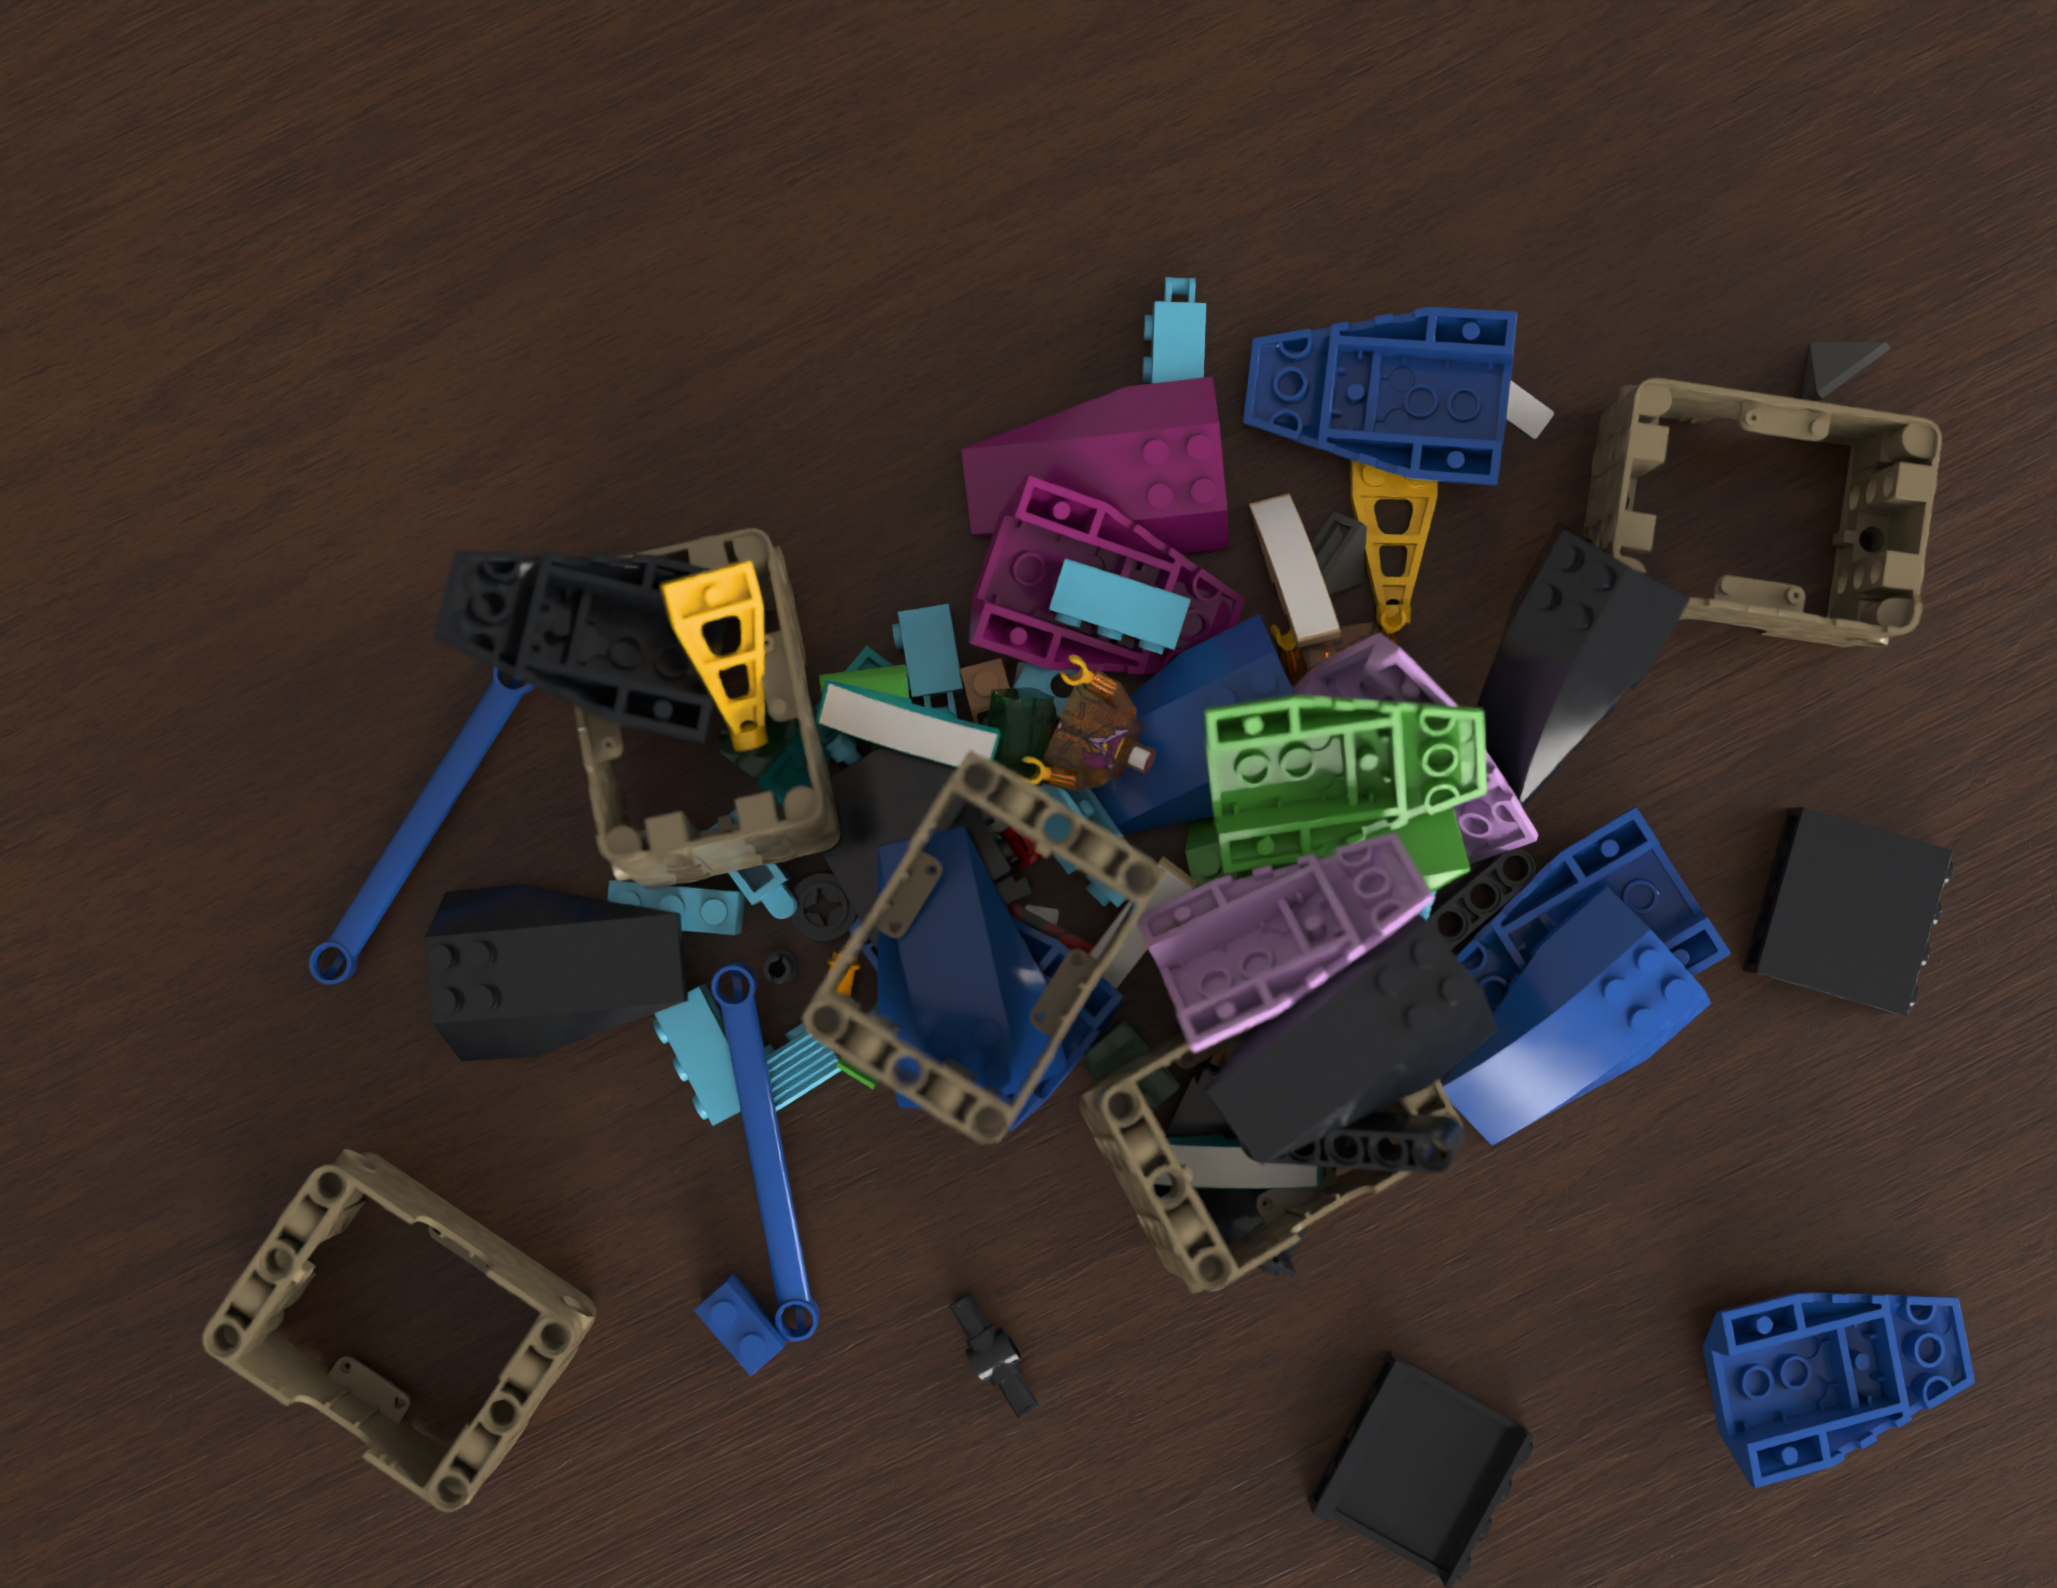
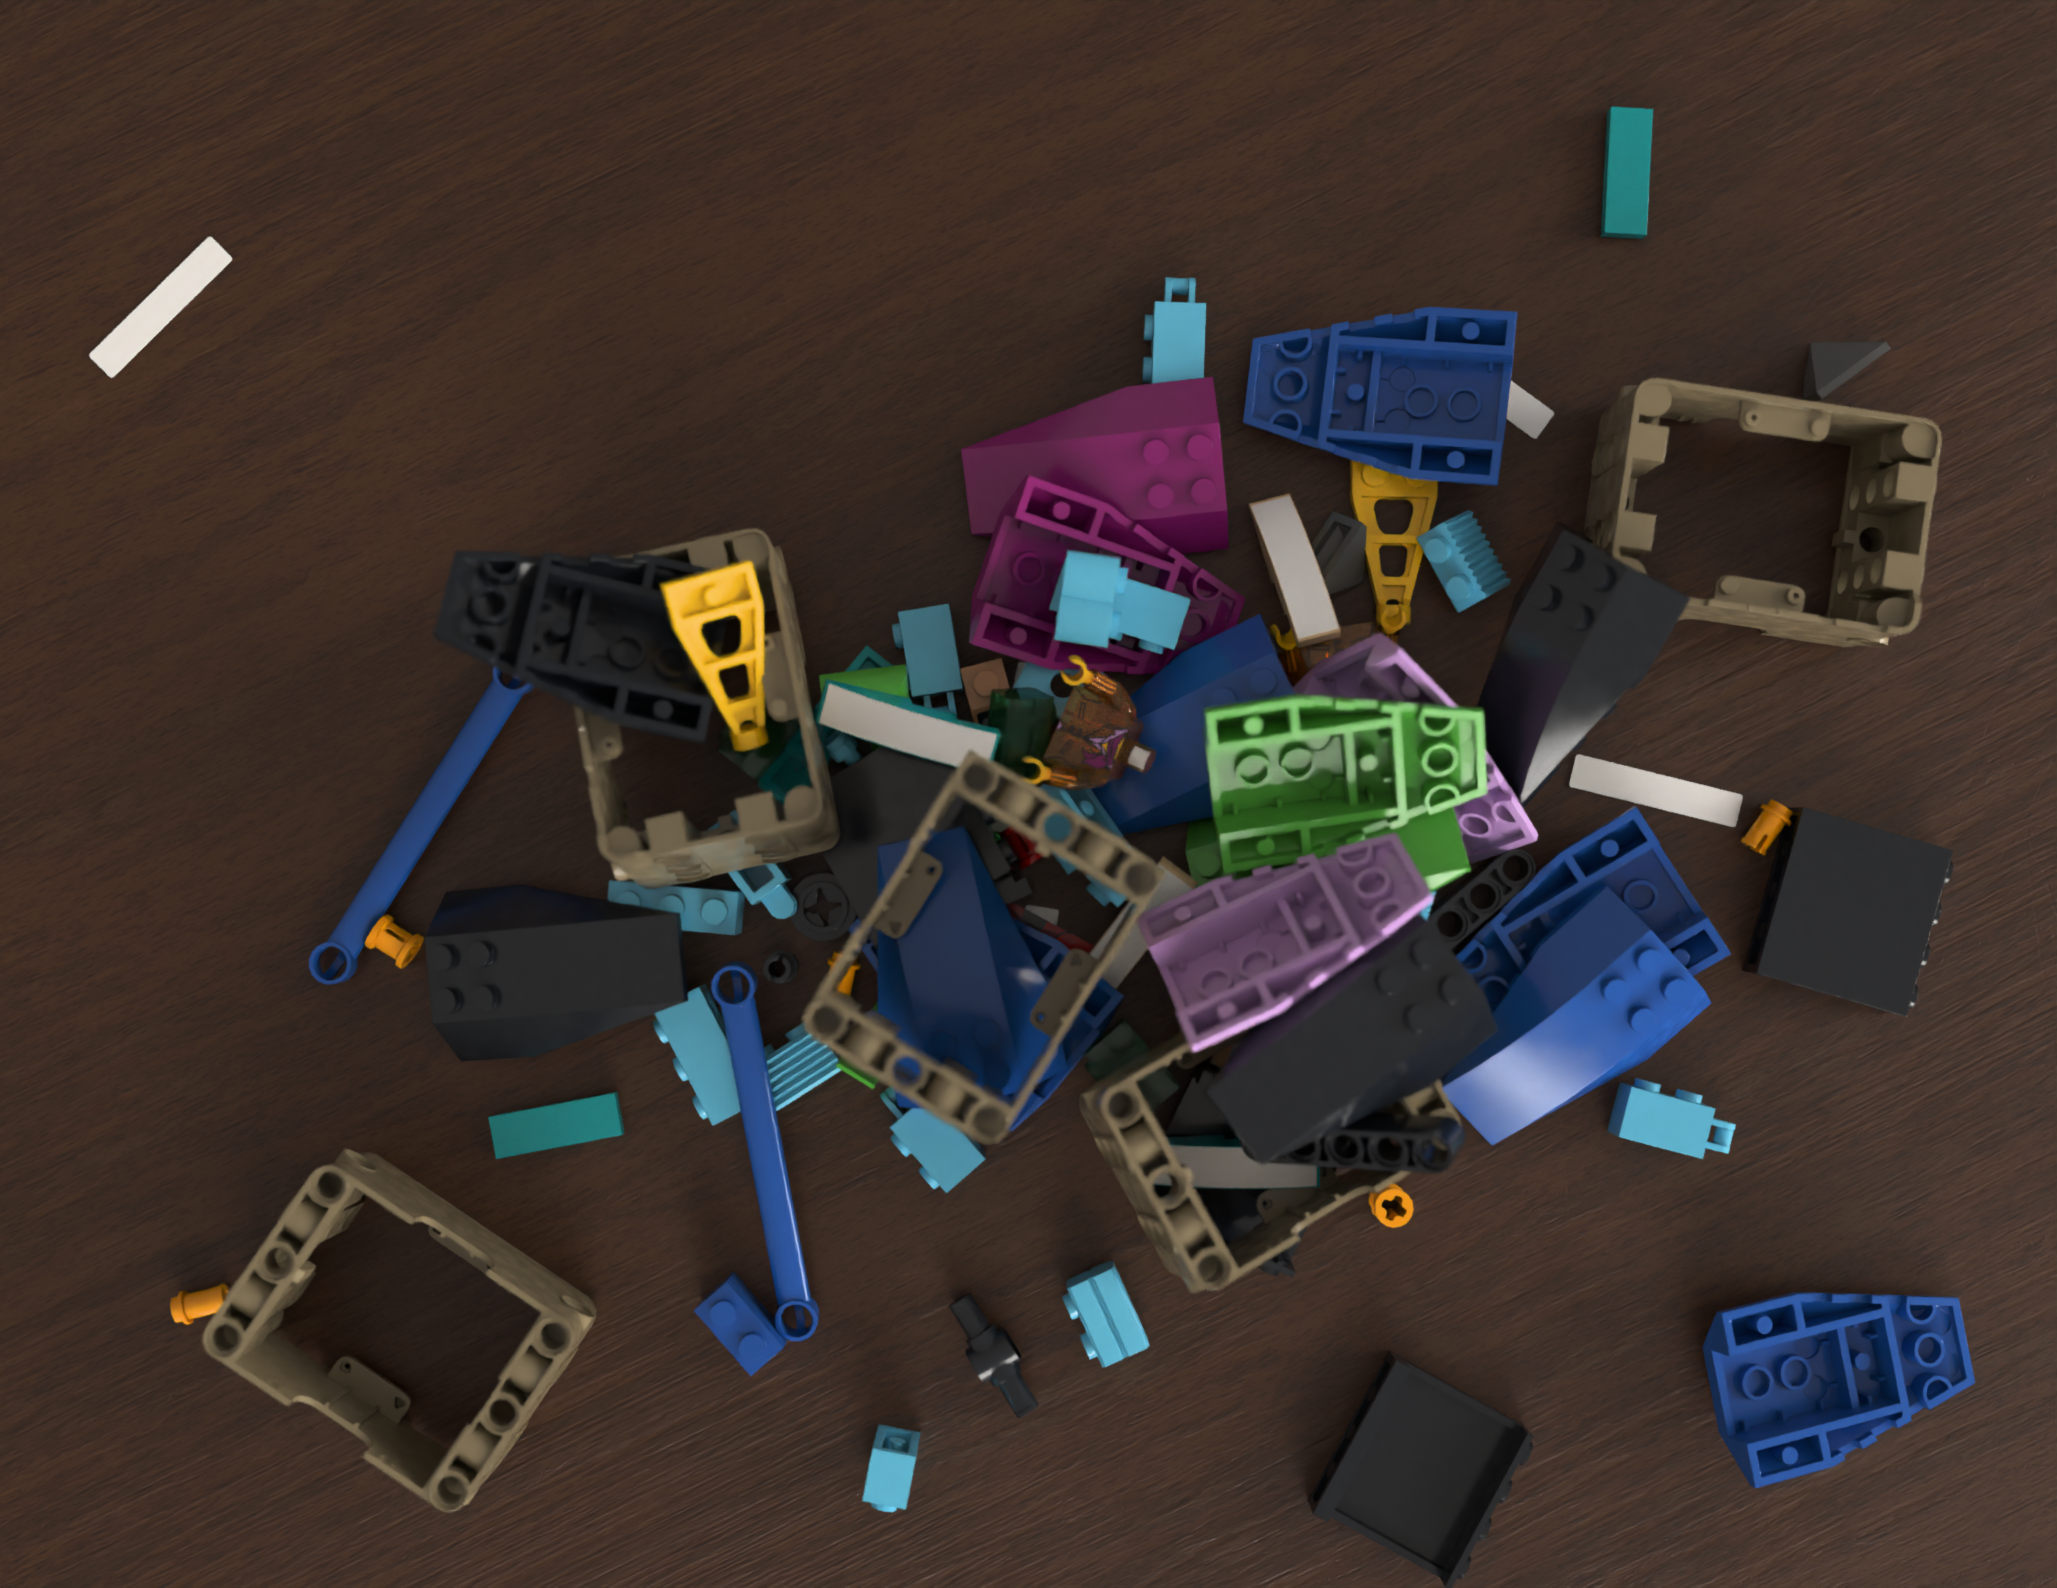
none -> white sticker [89,237,232,378]
none -> light orange pin [170,1283,229,1325]
none -> light orange bush [365,914,424,969]
none -> teal tile [488,1091,625,1159]
none -> medium azure brick [862,1424,921,1512]
none -> medium azure brick [879,1086,987,1193]
none -> medium azure brick [1054,550,1128,648]
none -> medium azure brick [1062,1260,1150,1368]
none -> light orange bush [1368,1183,1414,1228]
none -> medium azure brick [1416,510,1511,613]
none -> white sticker [1569,754,1743,827]
none -> teal tile [1601,107,1653,239]
none -> medium azure brick [1607,1078,1736,1159]
none -> light orange pin [1740,799,1793,856]

